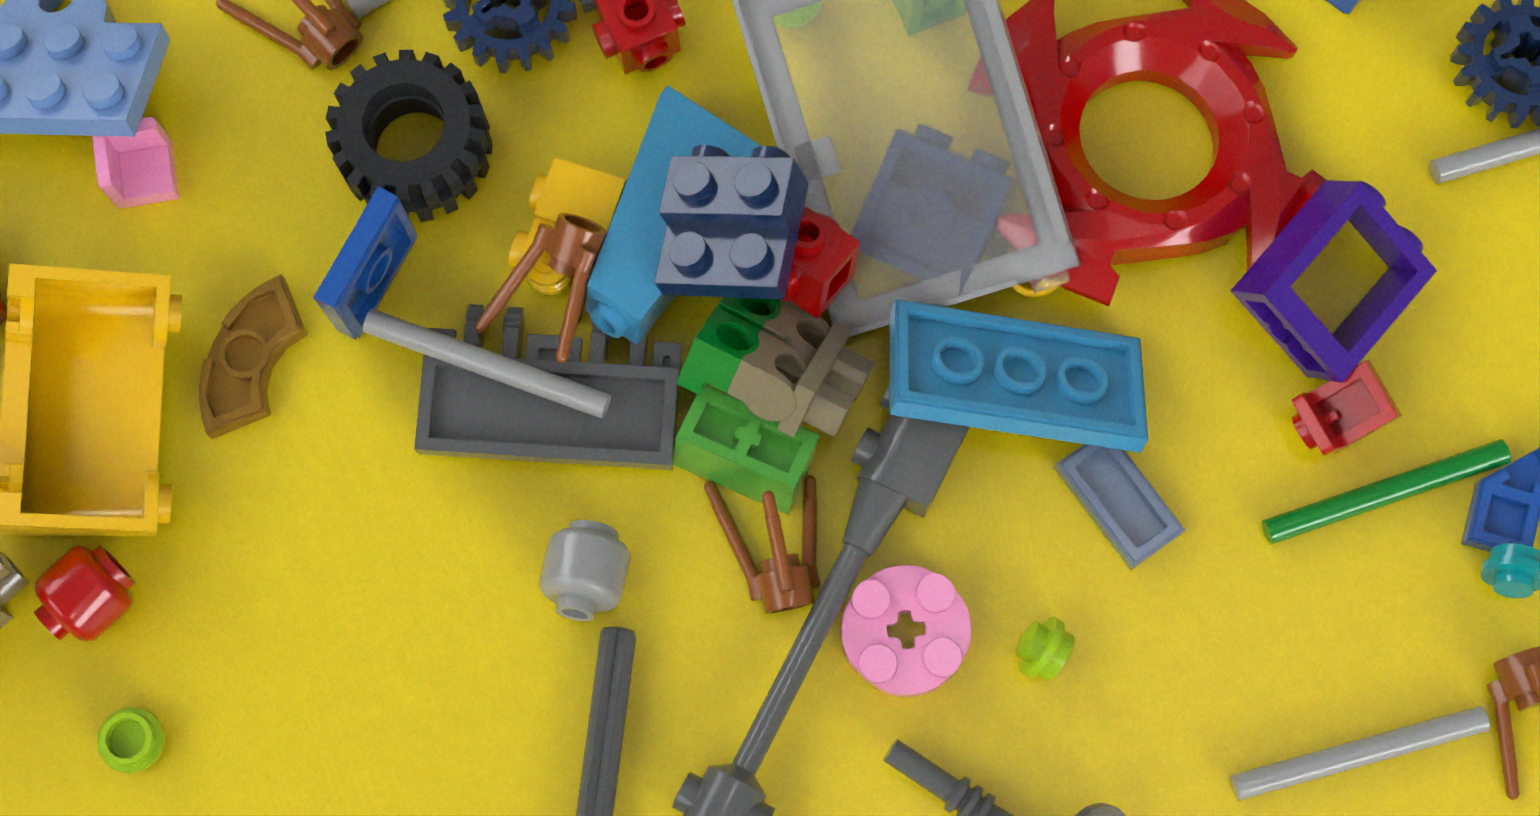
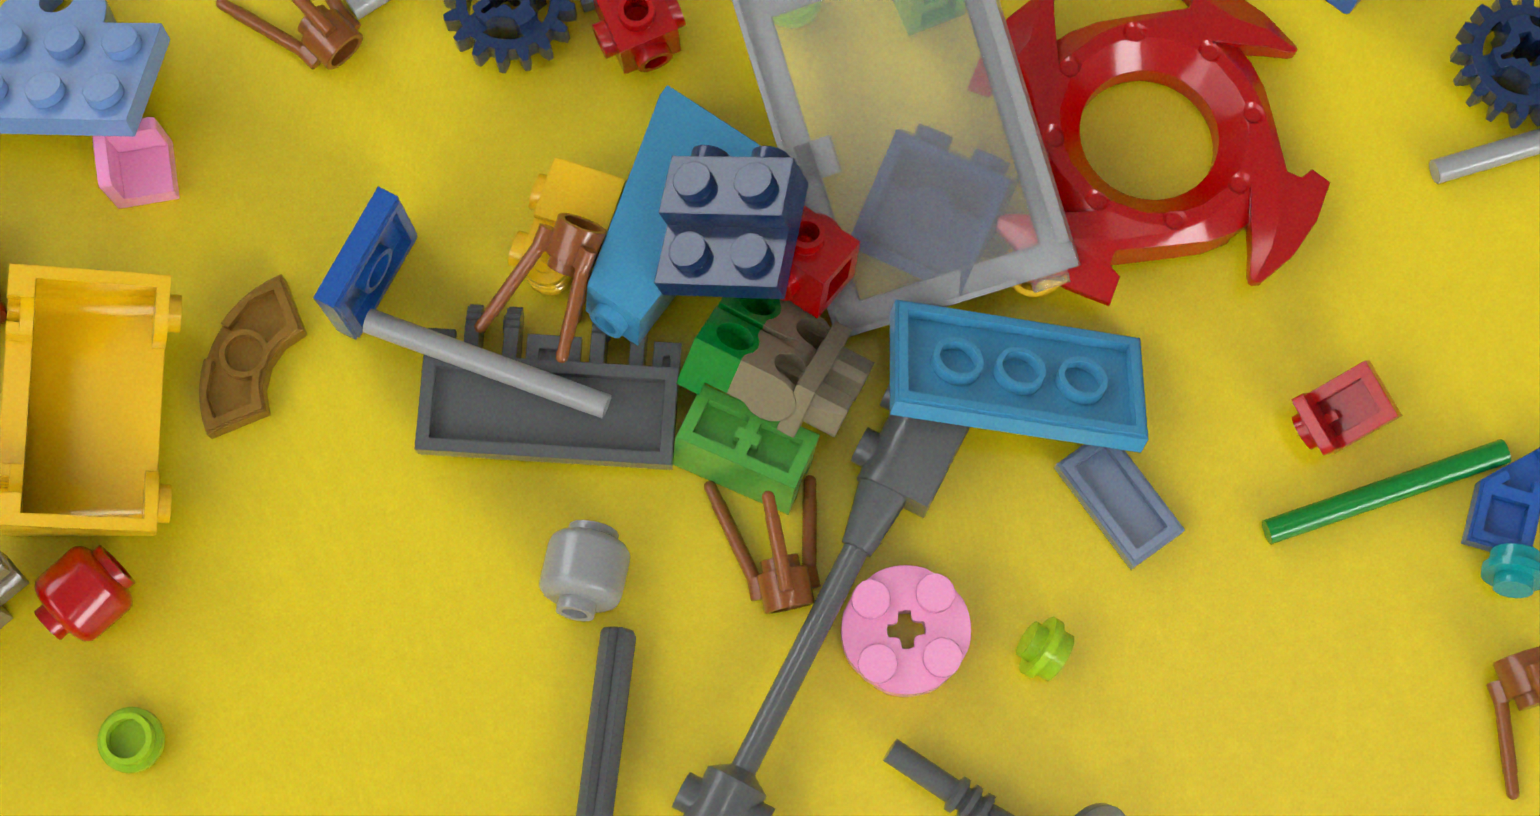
black tyre [325,50,492,222] -> none
dark purple window [1230,180,1437,383] -> none
light grey bar [1230,706,1490,801] -> none

